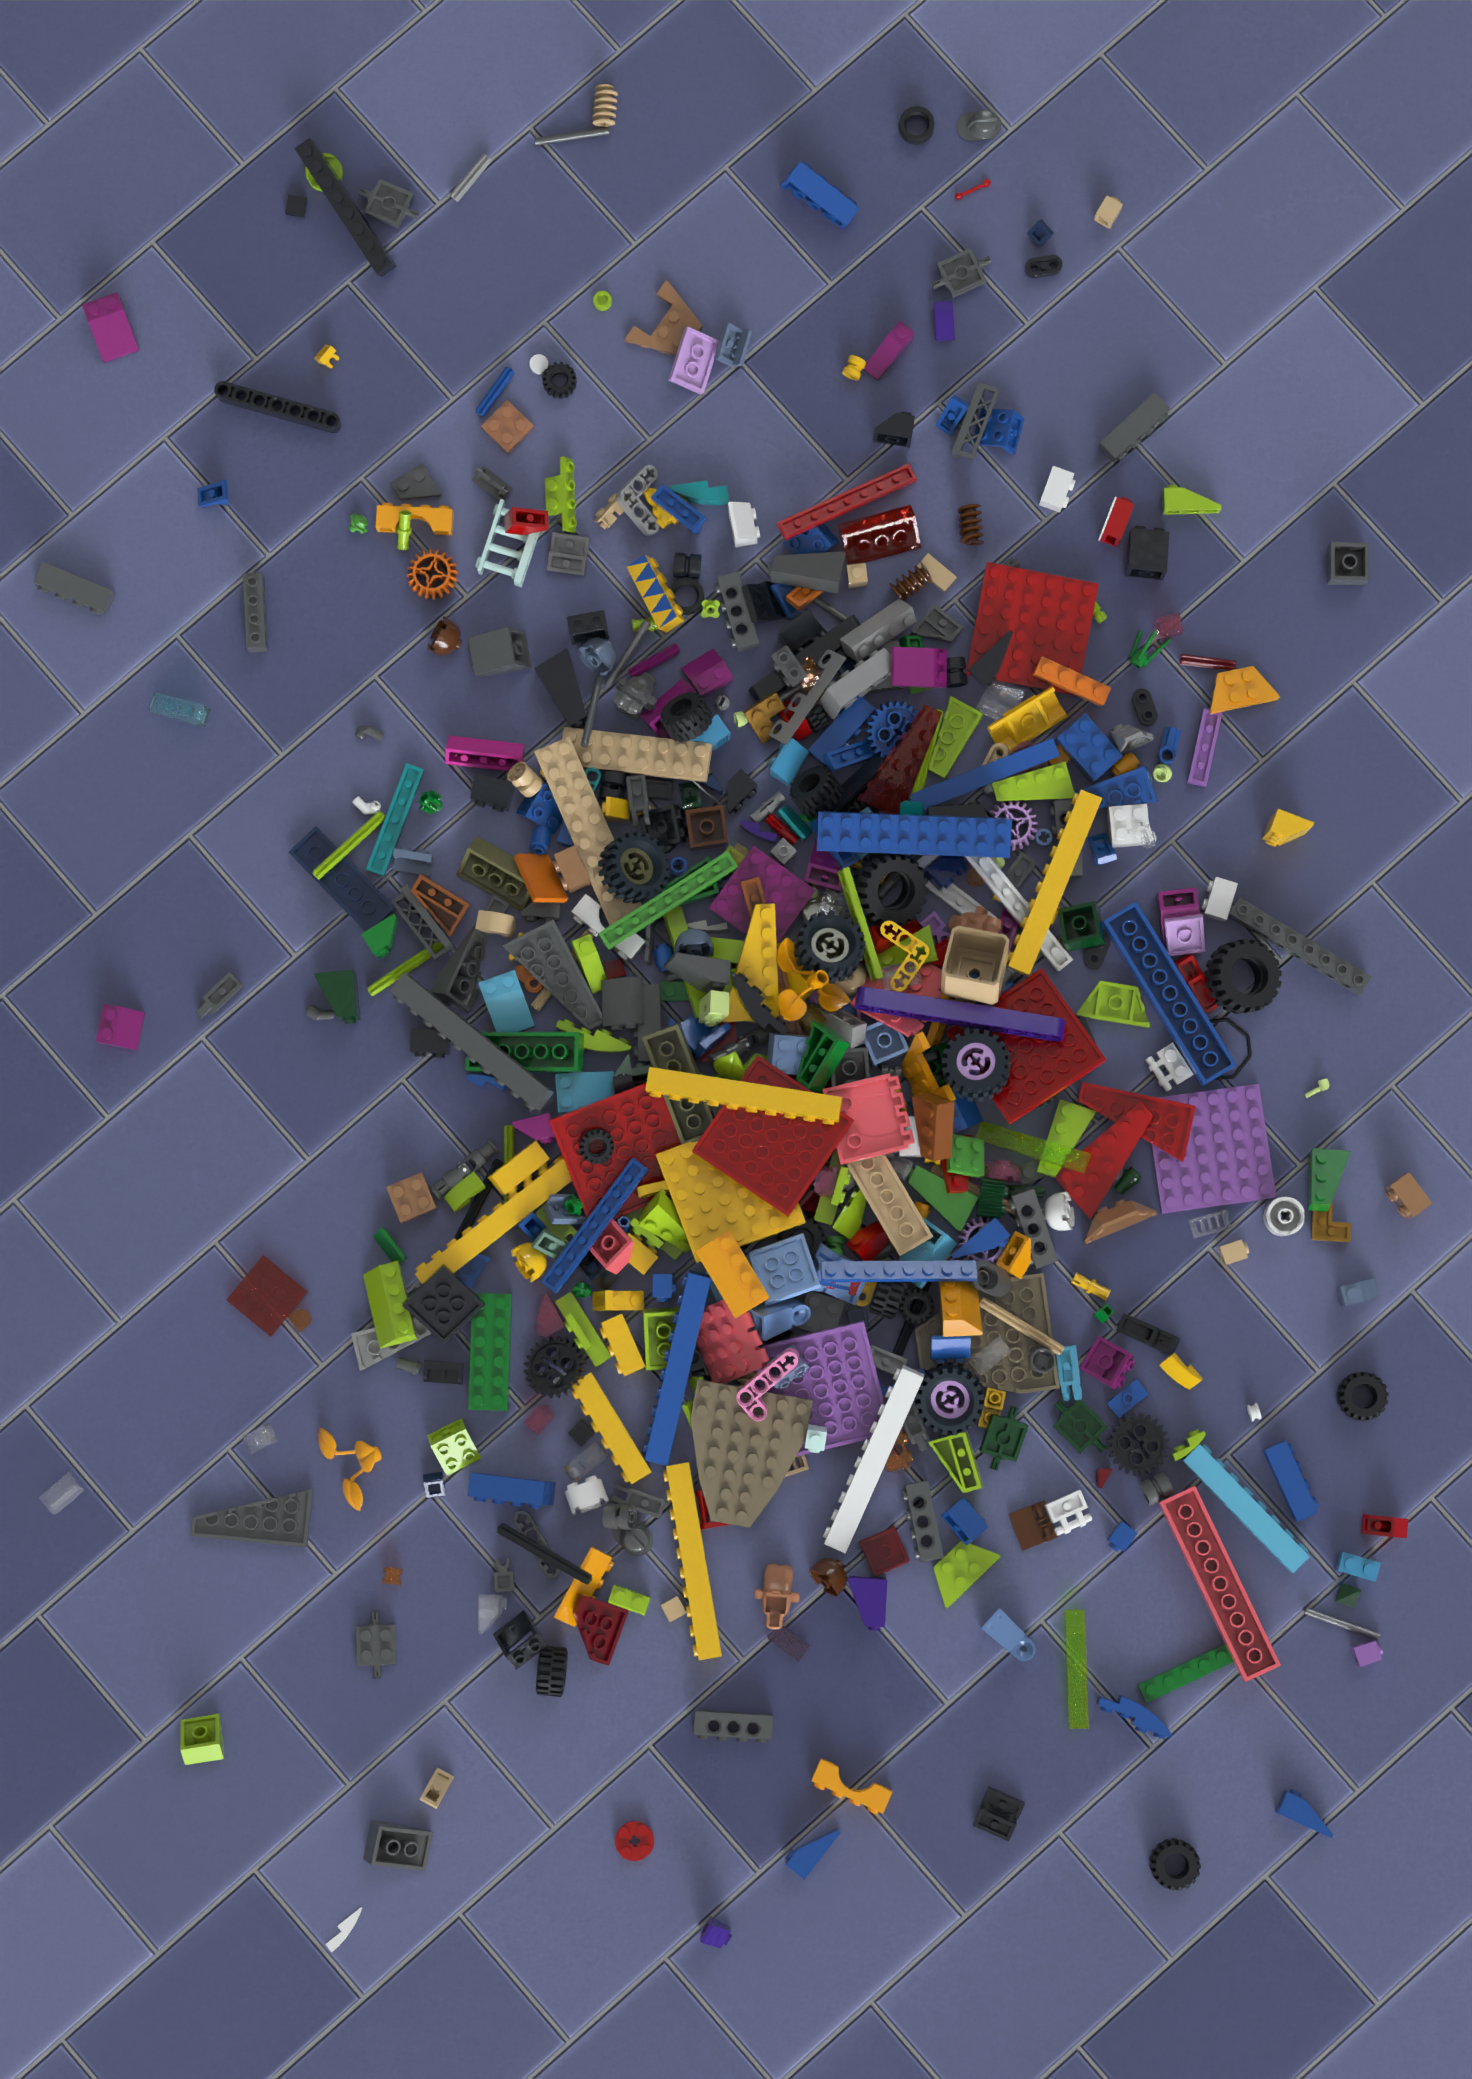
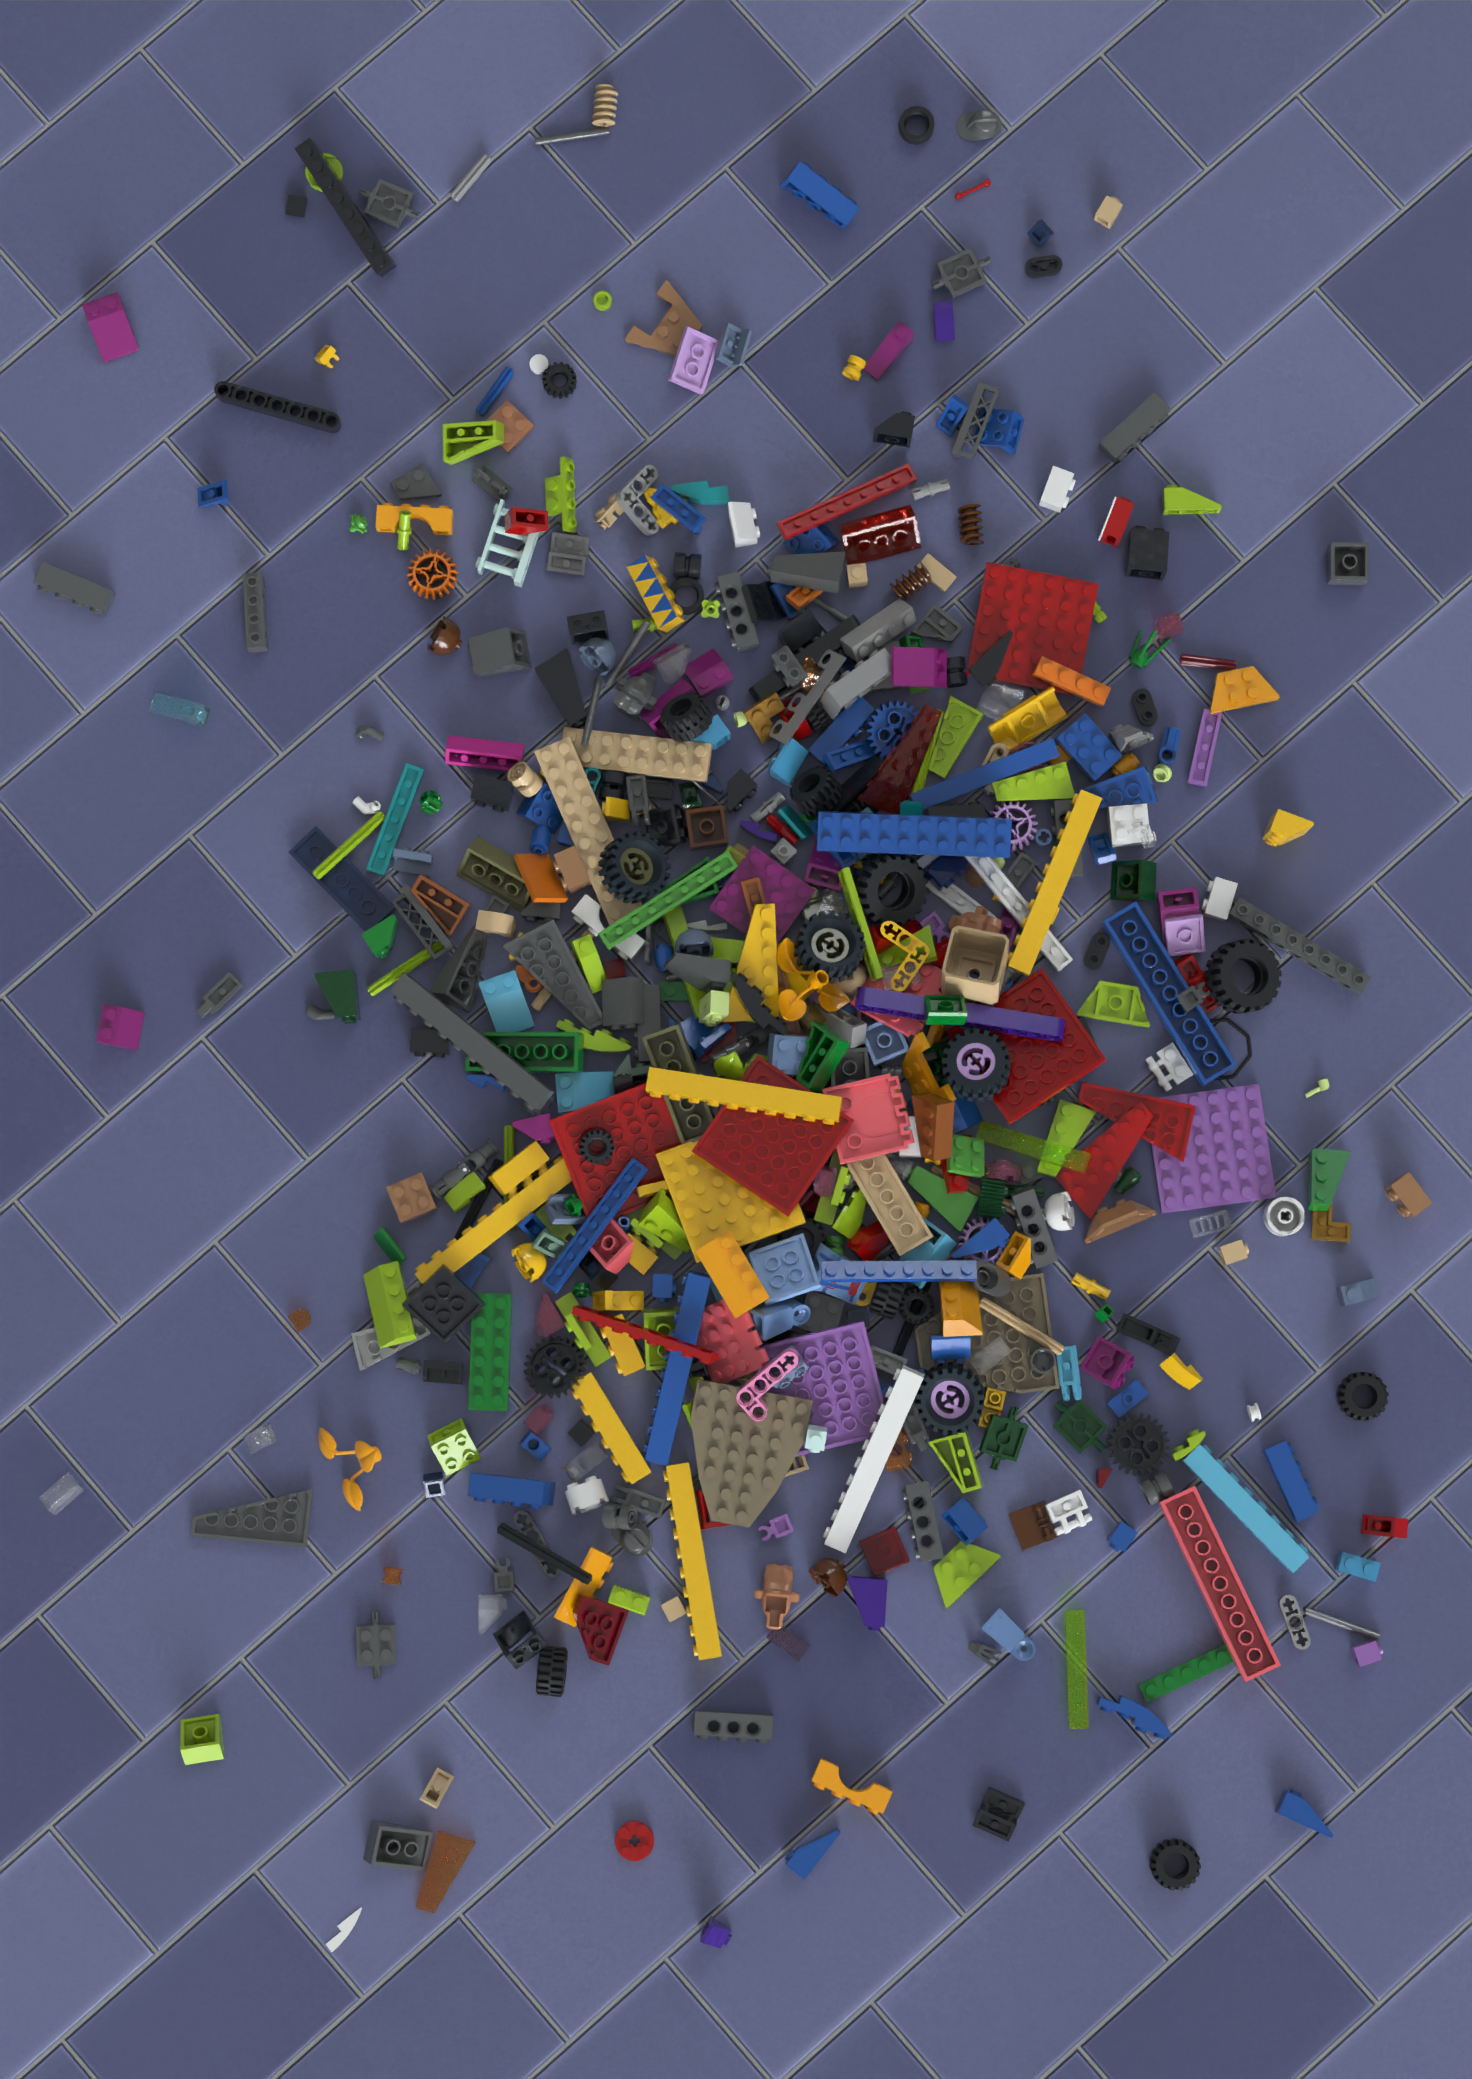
clear red plate [227,1255,308,1337] -> none
blue cone [670,856,688,875] -> none
dark green brick [1058,901,1105,952] -> none
dark green slope [1335,1583,1361,1608] -> none
none -> clear orange wing [415,1831,476,1913]
none -> lime wedge [443,420,504,465]
none -> blue leg [519,1430,551,1461]
none -> red plate [571,1305,719,1364]
none -> clear slope [652,642,691,684]
none -> medium lavender plate [758,1513,794,1541]
none -> light grey pin [910,478,950,501]
none -> green slope [925,995,967,1025]
none -> dark grey piece [968,1642,1002,1667]
none -> dark green slope [1111,859,1157,902]
none -> dark grey plate [1176,982,1211,1012]
none -> light grey beam [1278,1594,1311,1650]

